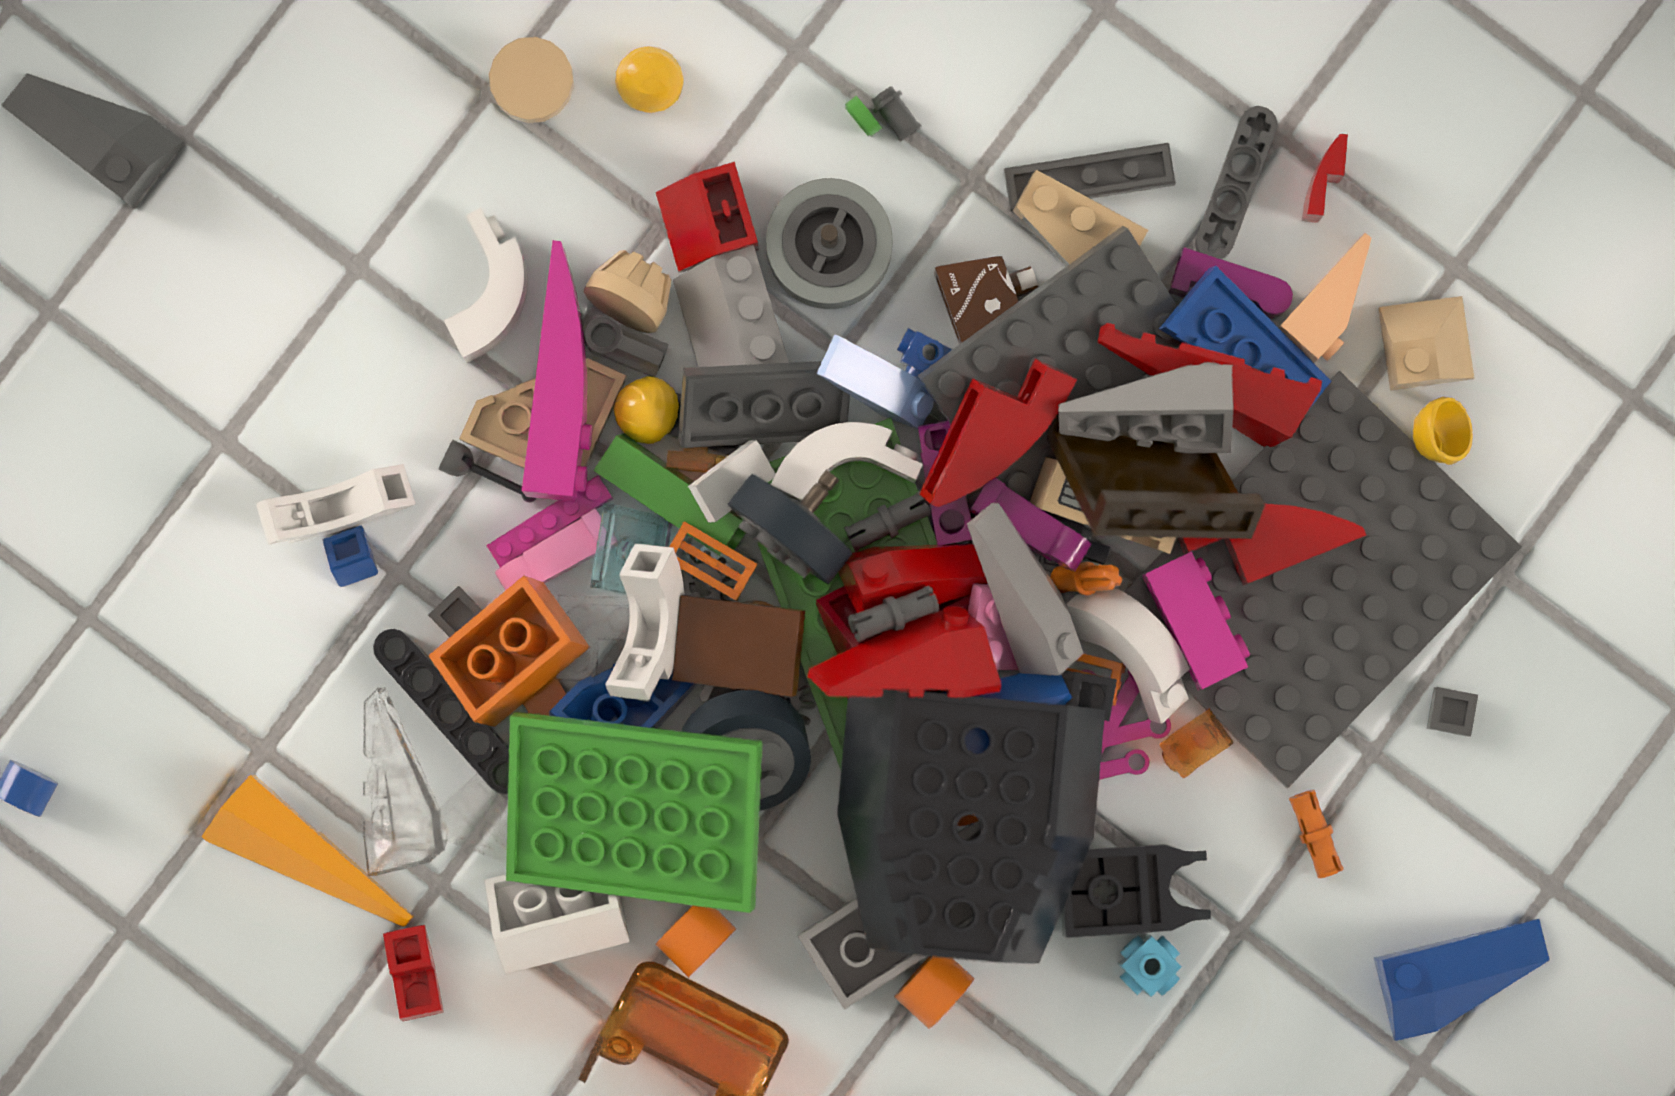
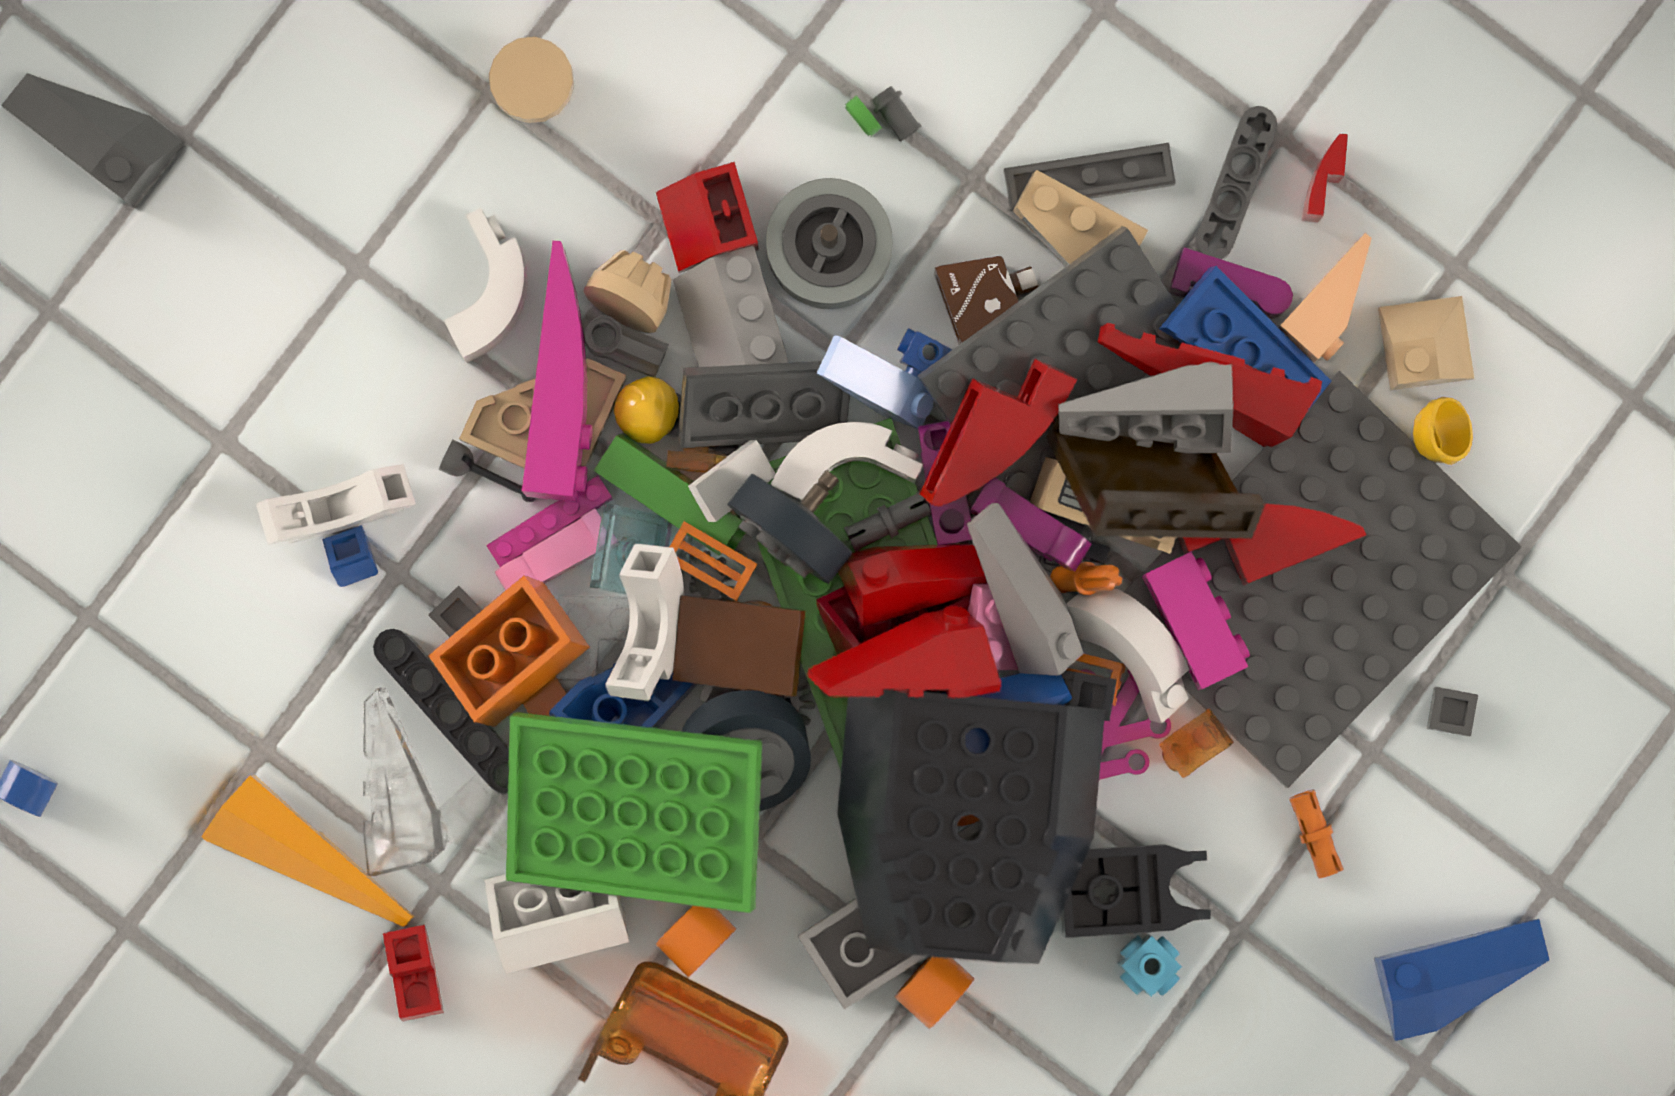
yellow piece [615,46,684,113] -> none
dark grey pin [848,586,939,642] -> none

